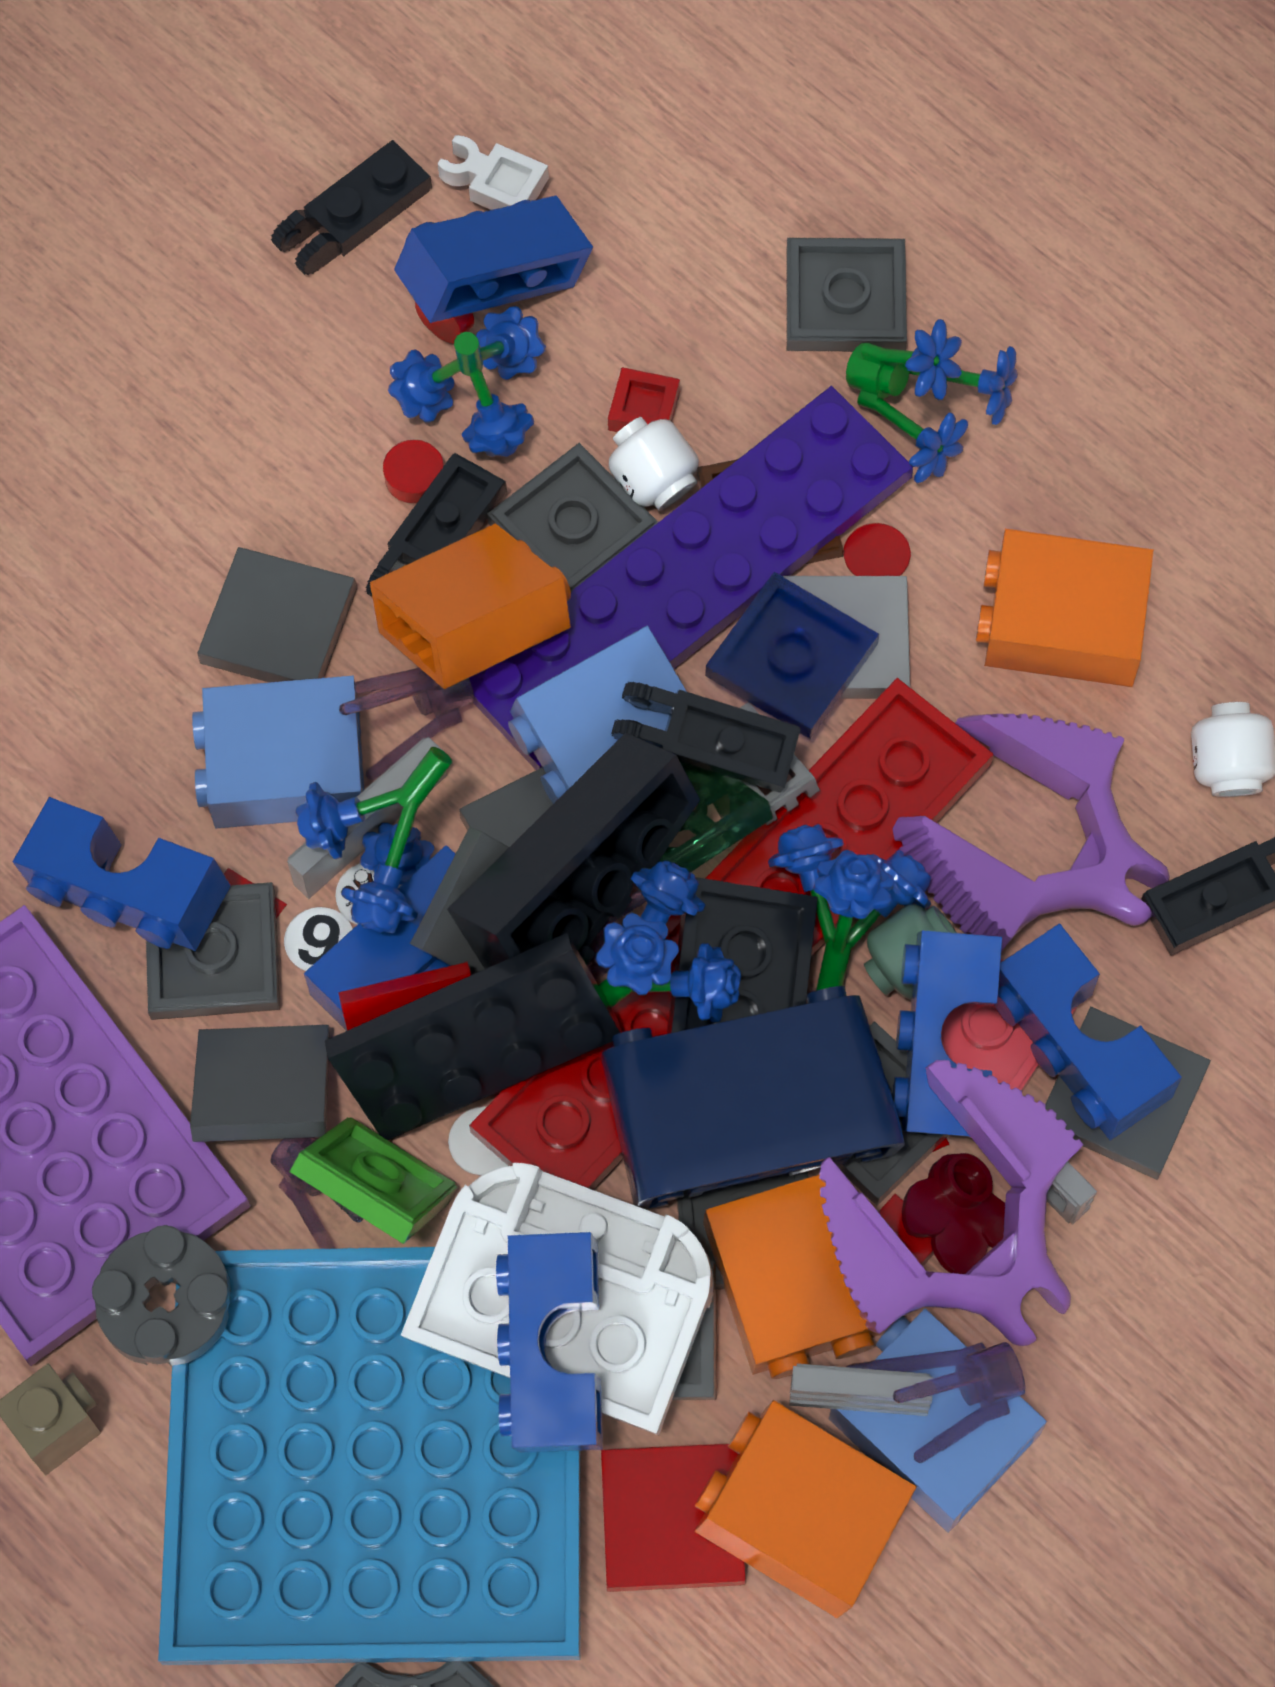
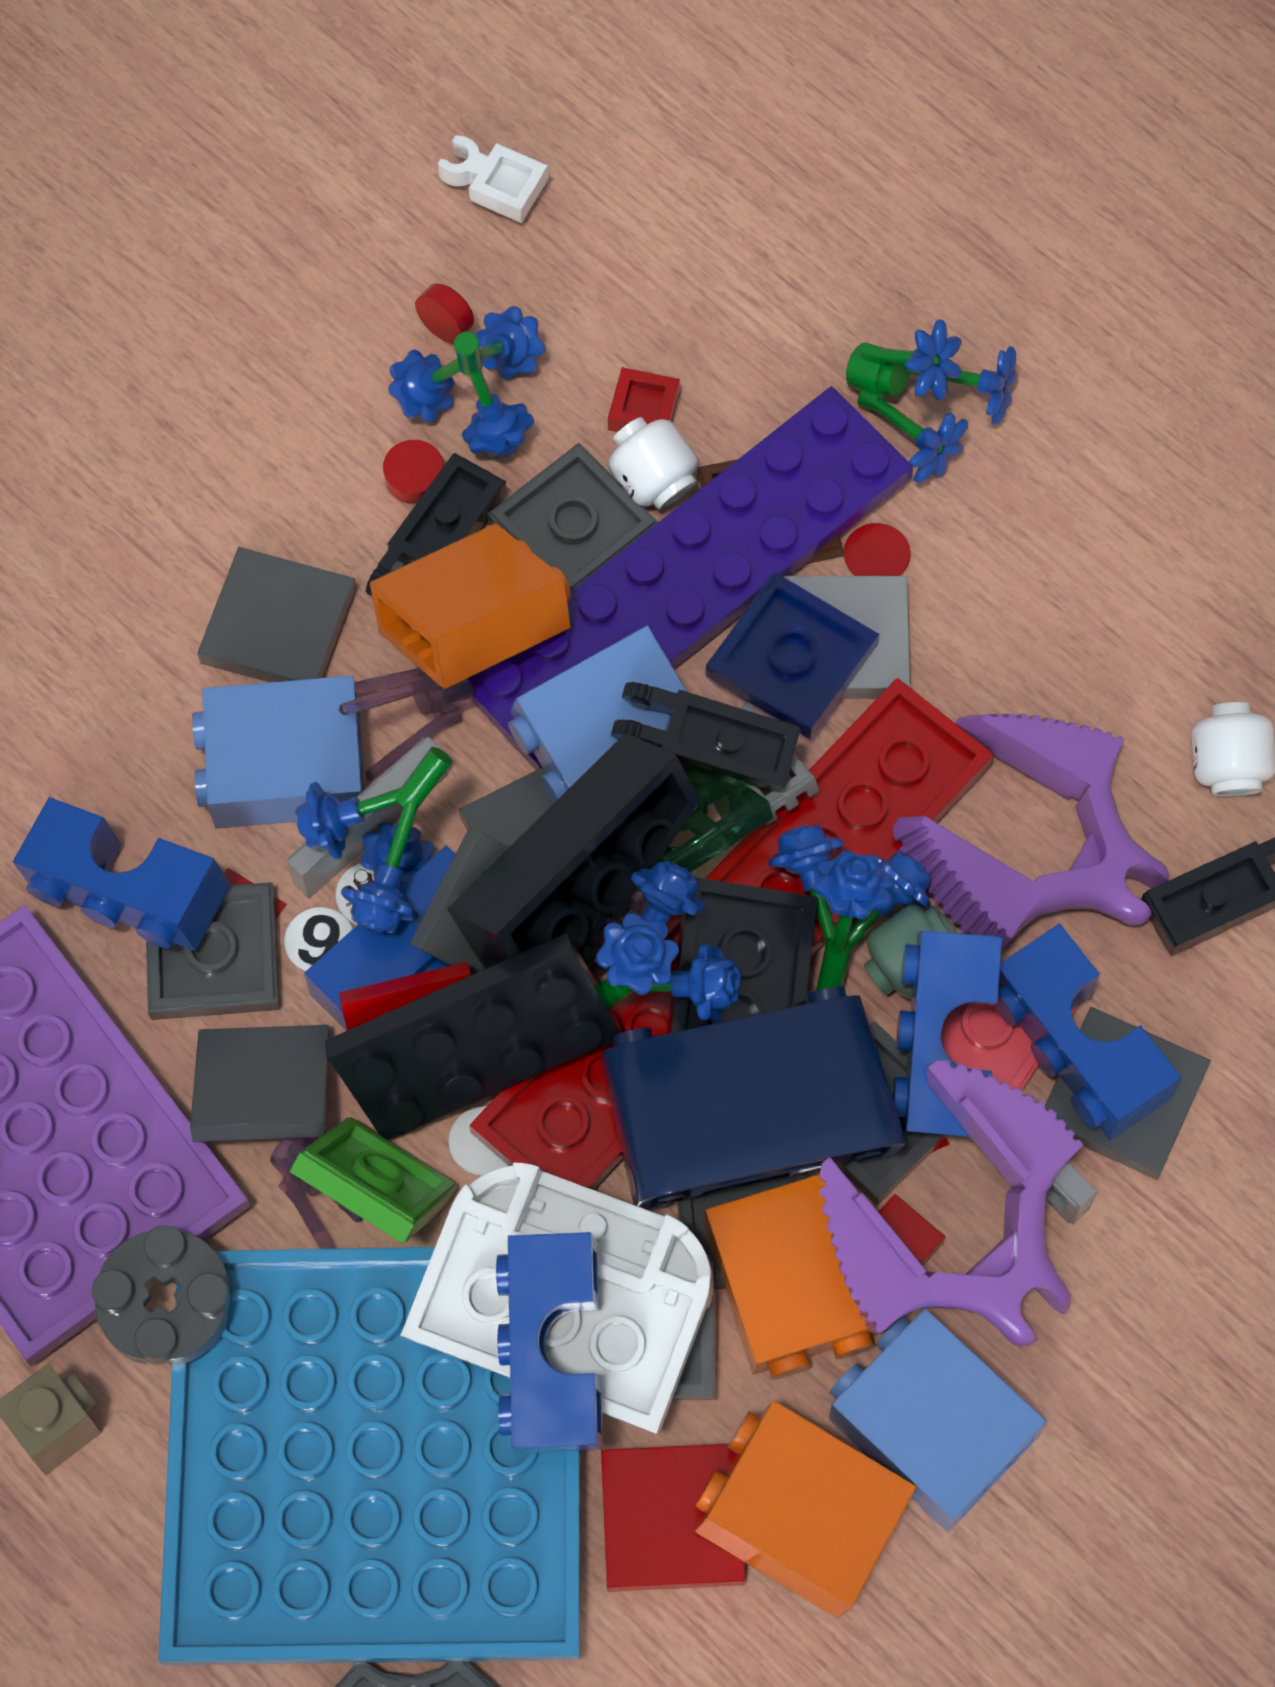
black hinge [271,140,432,275] -> none
blue brick [394,195,593,323] -> none
dark grey tile [786,238,907,352] -> none
light grey tile [789,1364,933,1416] -> none
clear purple plant [846,1342,1025,1463] -> none
dark red plate [902,1153,1005,1274] -> none
orange brick [976,528,1154,687] -> none

